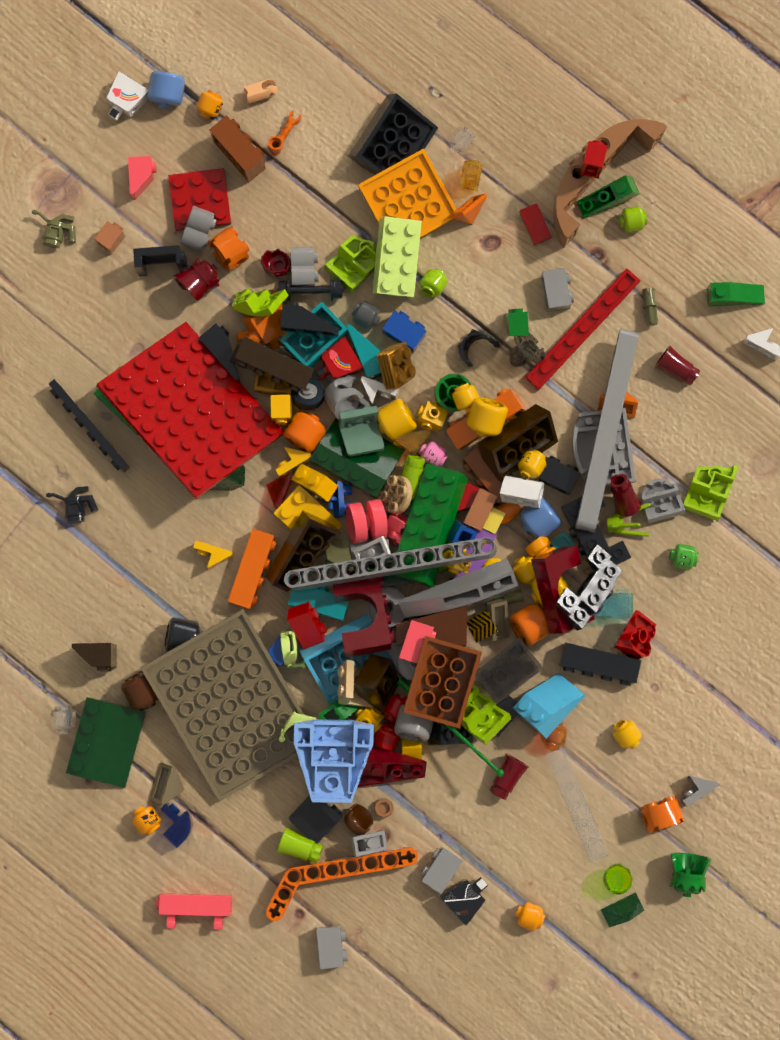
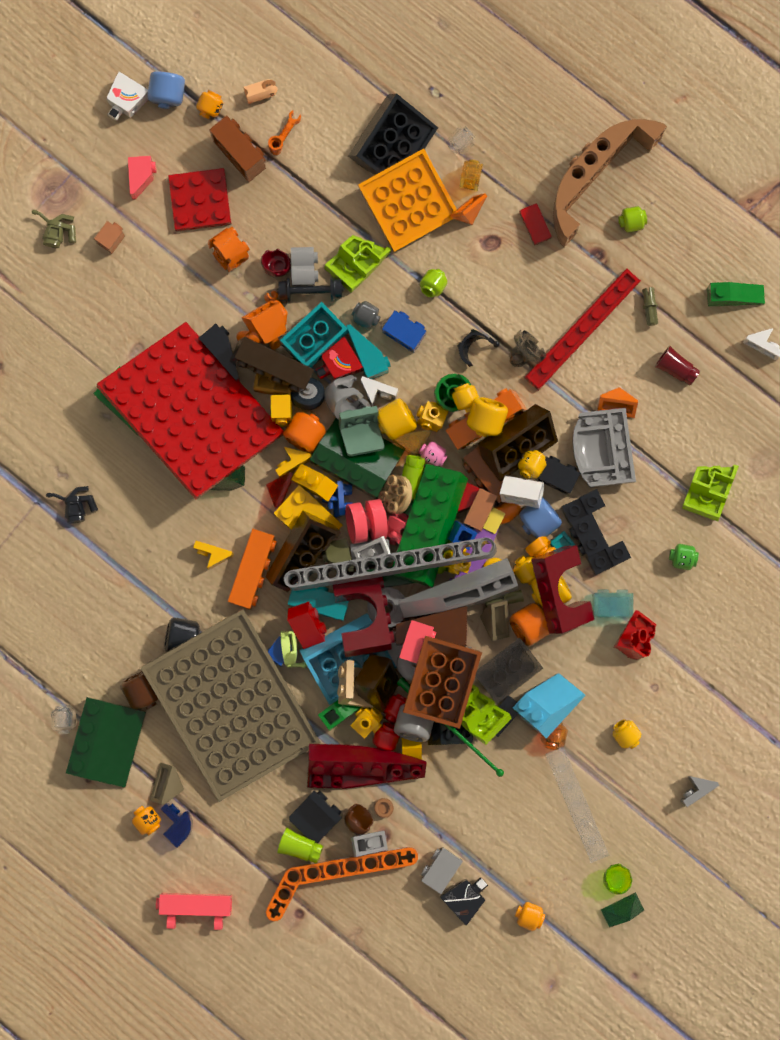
black plate [49,379,130,472] -> none
dark brown slope [72,643,117,672] -> none
black panel [133,245,187,277] -> none
dark red hat [173,258,220,300] -> none
light grey brick [180,206,216,251] -> none
lime slope [232,288,289,317] -> none
yellowish green helmet [279,712,316,742] -> none
black slope [280,302,339,337] -> none
light blue wedge [294,719,374,803] -> none
light grey brick [316,925,348,969] -> none
yellowish green brick [372,216,422,298] -> none
pearl gold brick [377,342,416,390] -> none
sticker [467,610,498,643] -> none
dark red plant [490,753,529,800] -> none
green slope [504,308,529,337] -> none
light grey brick [541,268,574,312] -> none
bracket [554,544,622,631] -> none
black brick [559,642,642,686] -> none
light grey beam [575,329,639,532] -> none
green slope [577,175,640,218] -> none
red brick [580,140,608,179] -> none
lime plant [607,503,651,537] -> none
dark red plant [610,474,641,517] -> none
orange brick [640,796,685,834] -> none
light grey slope [642,479,685,523] -> none
green hat [669,852,711,897] -> none

